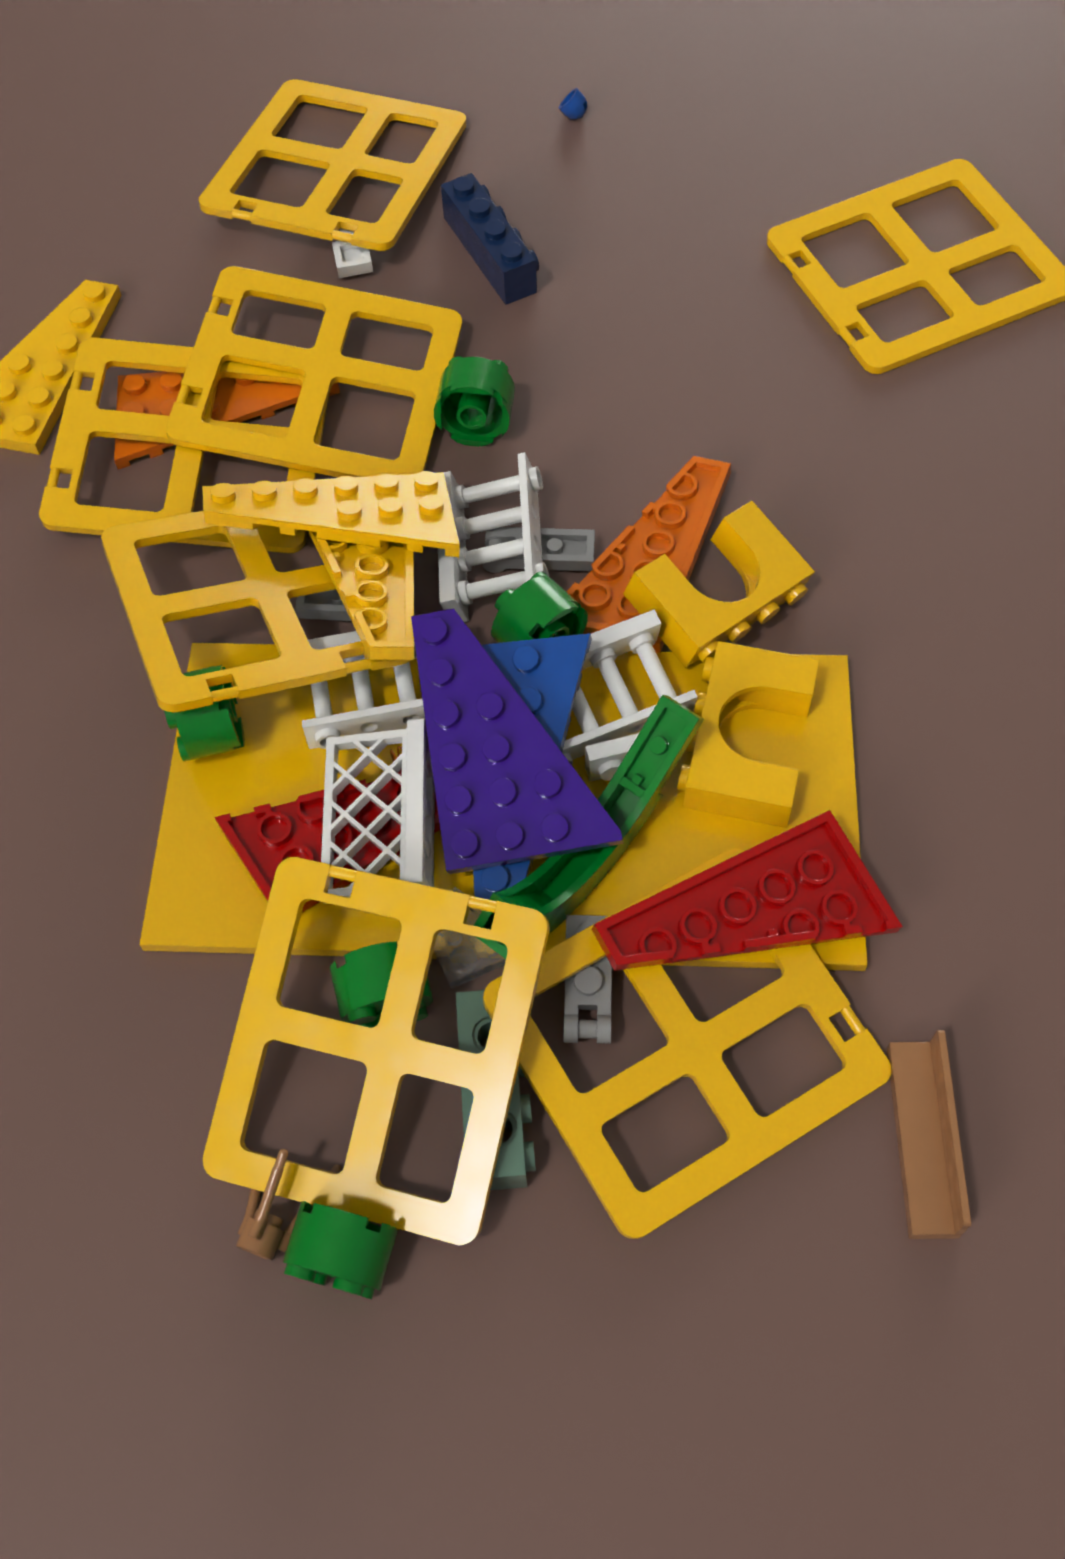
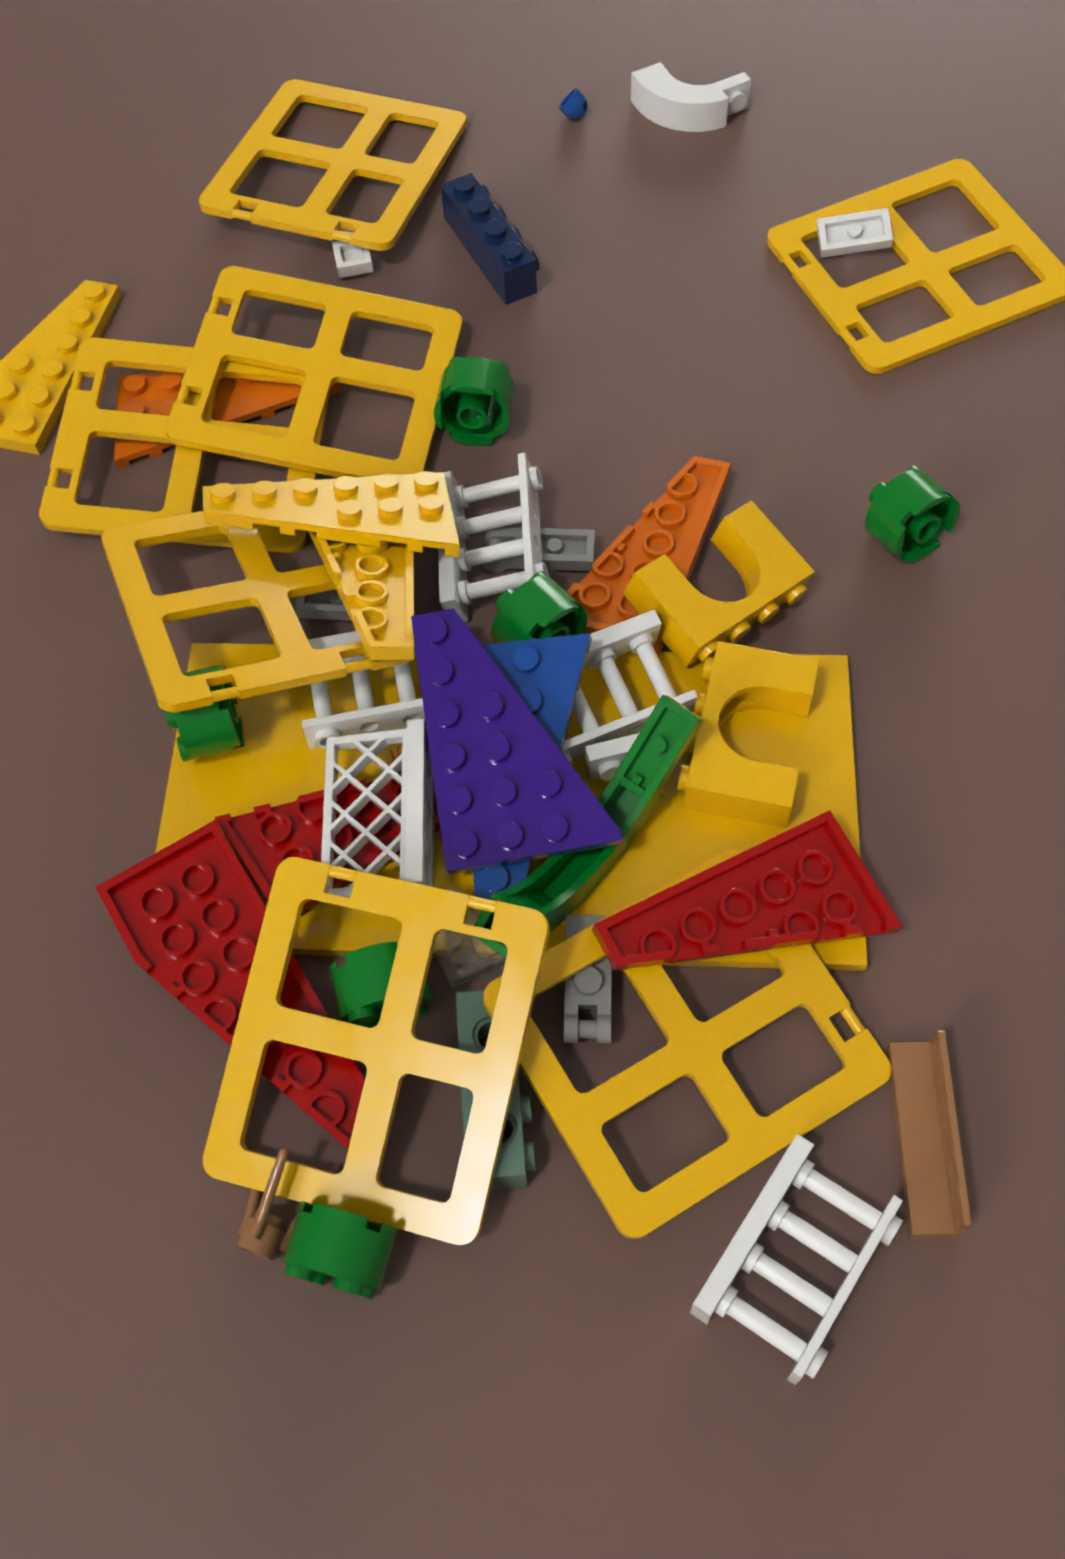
none -> red wing [95,820,393,1150]
none -> white arch [631,62,751,132]
none -> white fence [690,1134,903,1385]
none -> white plate [816,208,893,258]
none -> green brick [864,465,960,563]

